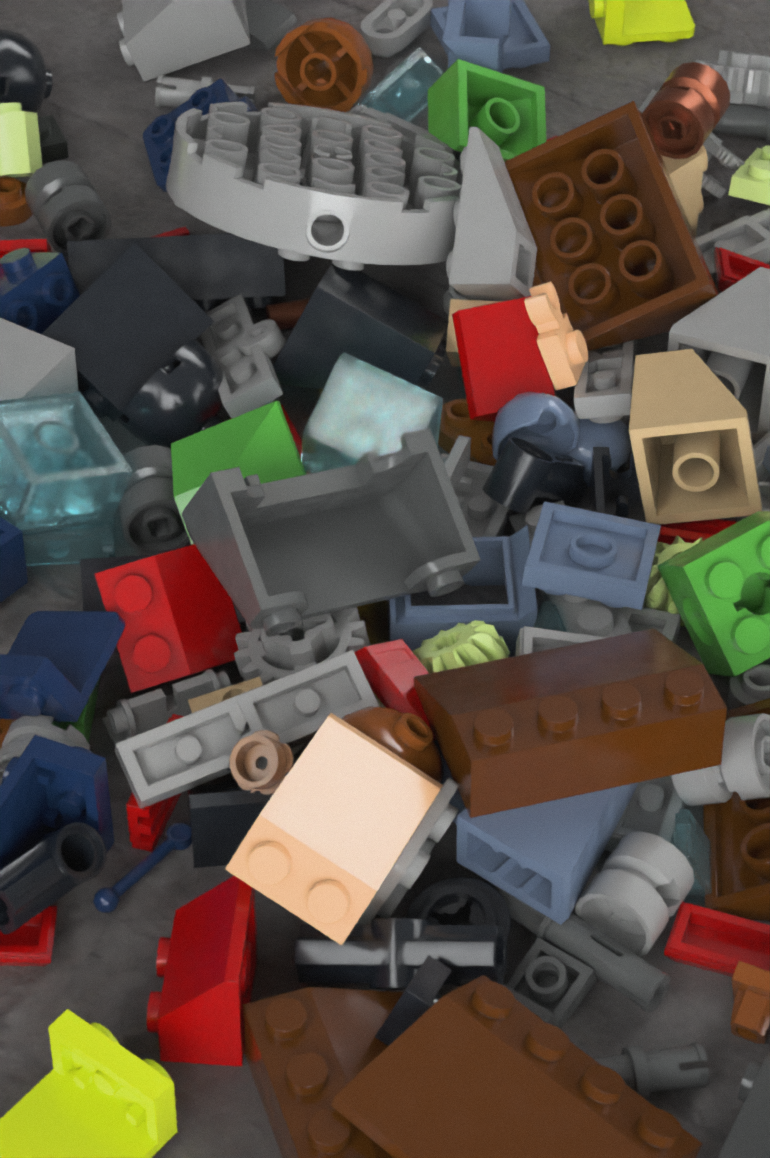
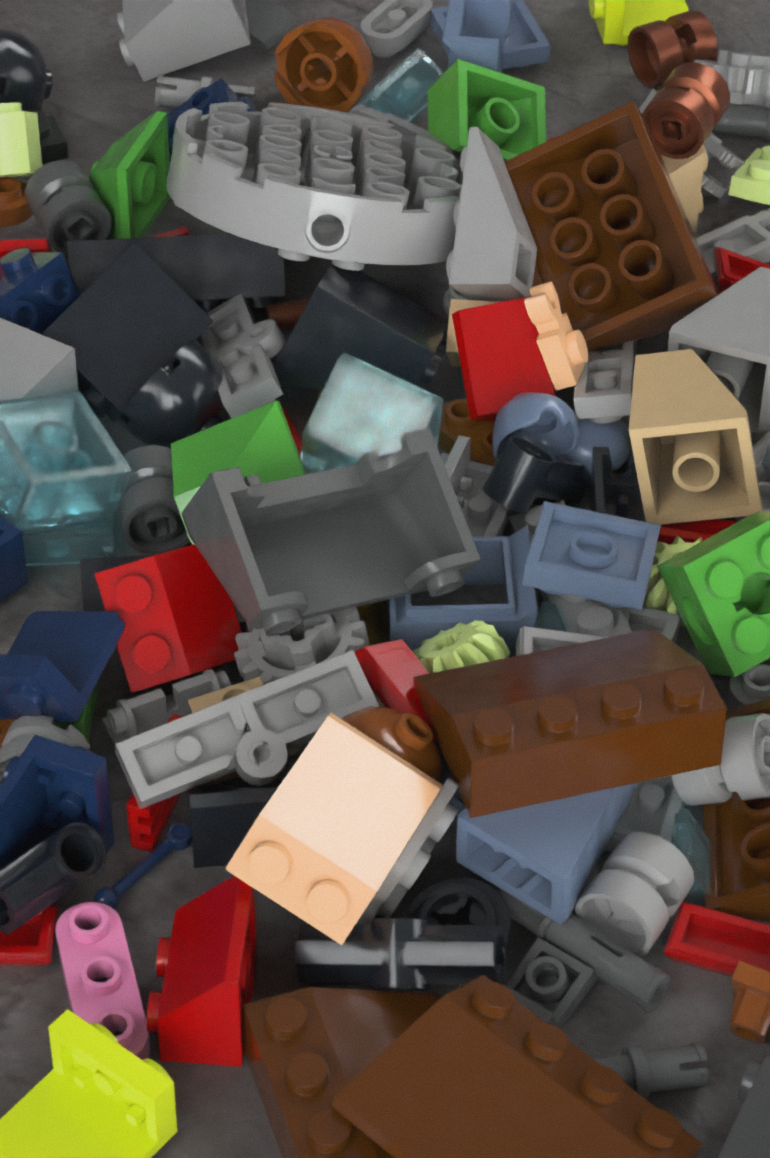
medium nougat plate [230,730,293,795] -> none
black plate [375,955,452,1046] -> none
none -> bright pink plate [55,902,150,1060]
none -> bright green slope [89,111,171,239]
none -> copper wheel [627,10,718,88]

